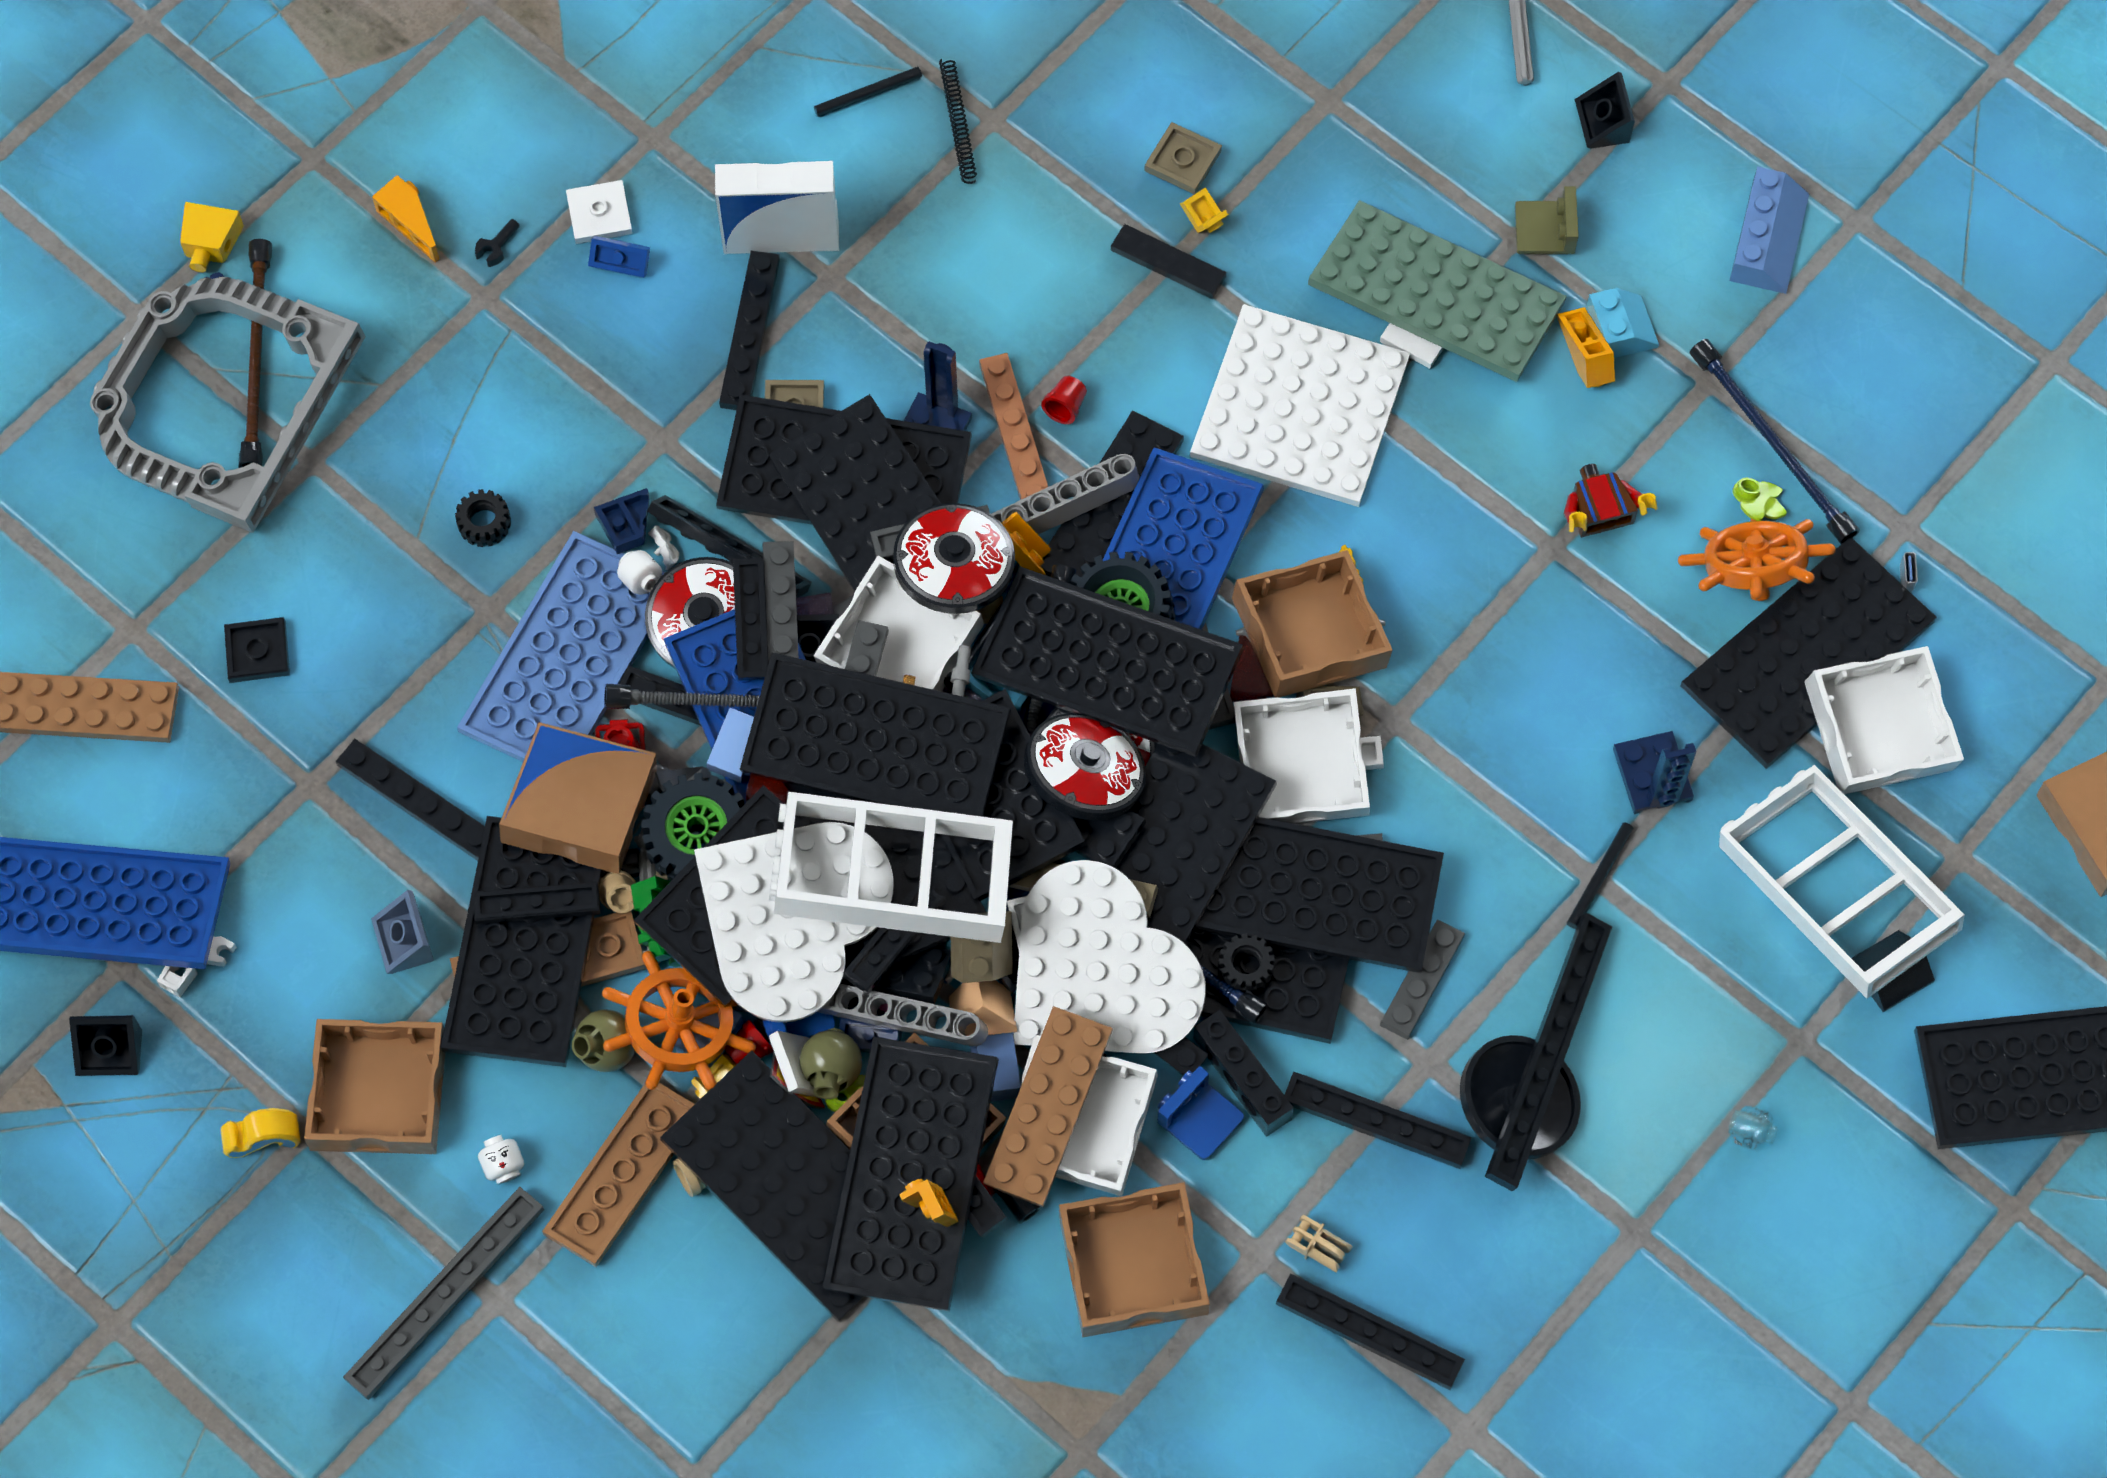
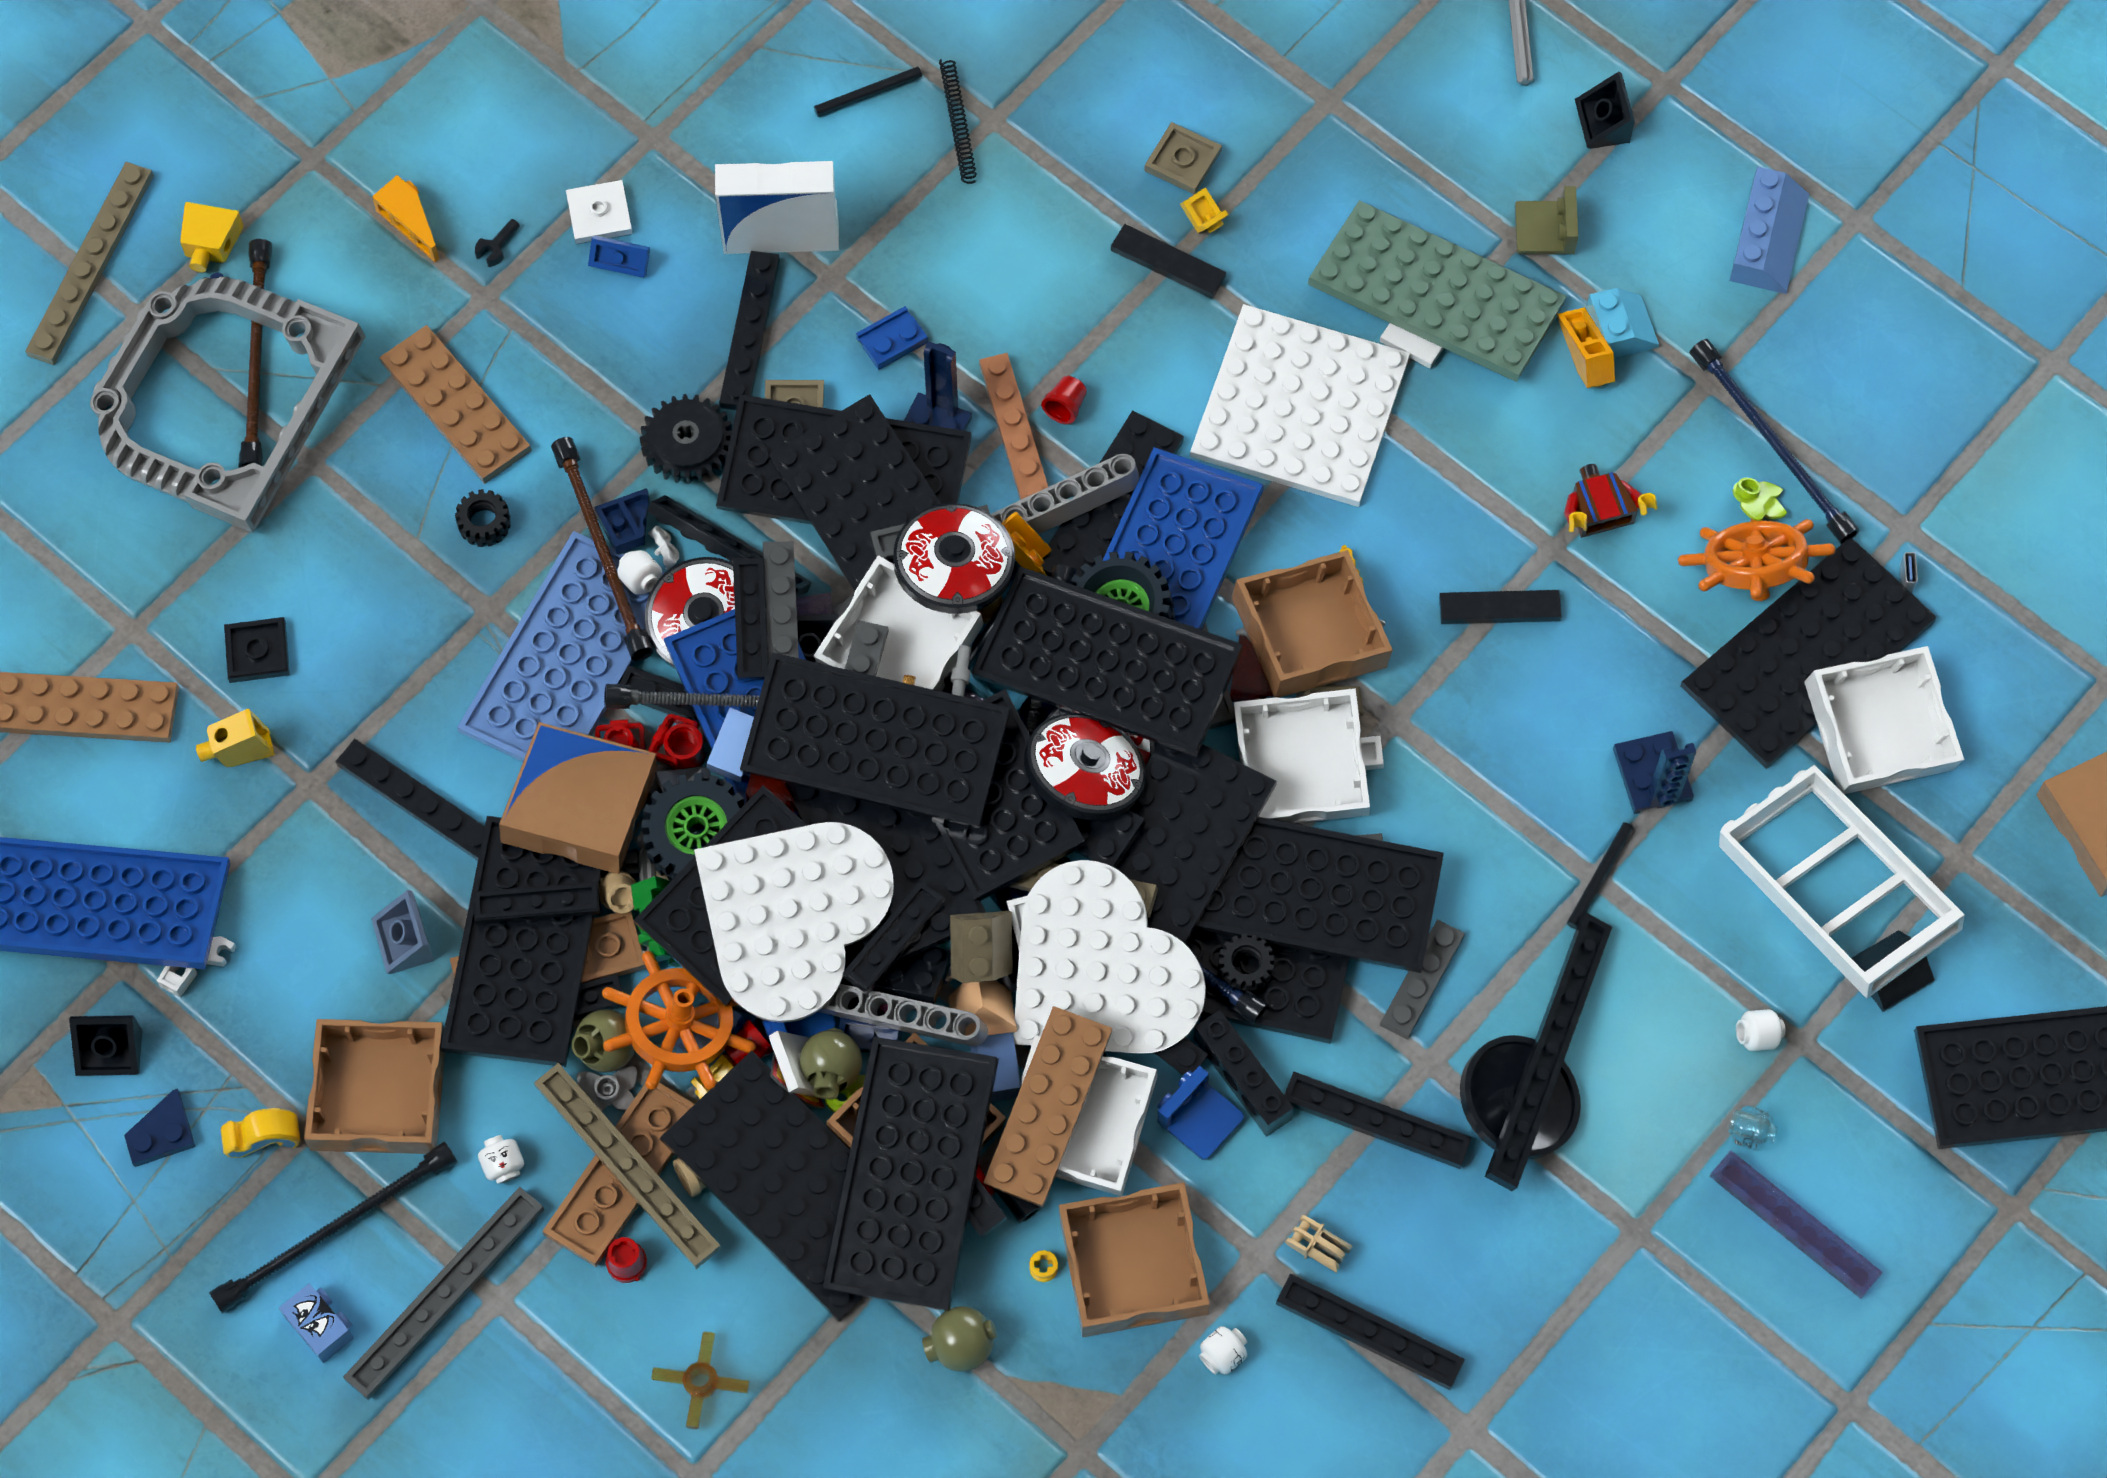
white window [769,792,1013,943] -> none
light orange bracket [899,1178,958,1227] -> none
none -> dark tan plate [25,162,154,365]
none -> dark blue wing [124,1088,196,1167]
none -> yellow torso [196,709,275,767]
none -> black hose [209,1141,458,1314]
none -> medium blue brick [279,1283,353,1363]
none -> medium nougat plate [379,325,532,484]
none -> dark tan plate [534,1063,721,1270]
none -> reddish brown hose [551,437,654,661]
none -> black plate [575,974,624,1020]
none -> light grey animal [576,1066,637,1112]
none -> red piece [606,1237,647,1283]
none -> black gear [640,394,732,484]
none -> red piece [648,714,706,770]
none -> clear orange bar [651,1332,750,1429]
none -> blue plate [856,306,928,370]
none -> olive brick [922,1306,997,1372]
none -> yellow bush [1029,1250,1058,1282]
none -> white head [1199,1326,1247,1375]
none -> black tile [1439,590,1562,624]
none -> clear purple plate [1709,1150,1883,1299]
none -> white head [1736,1009,1786,1051]

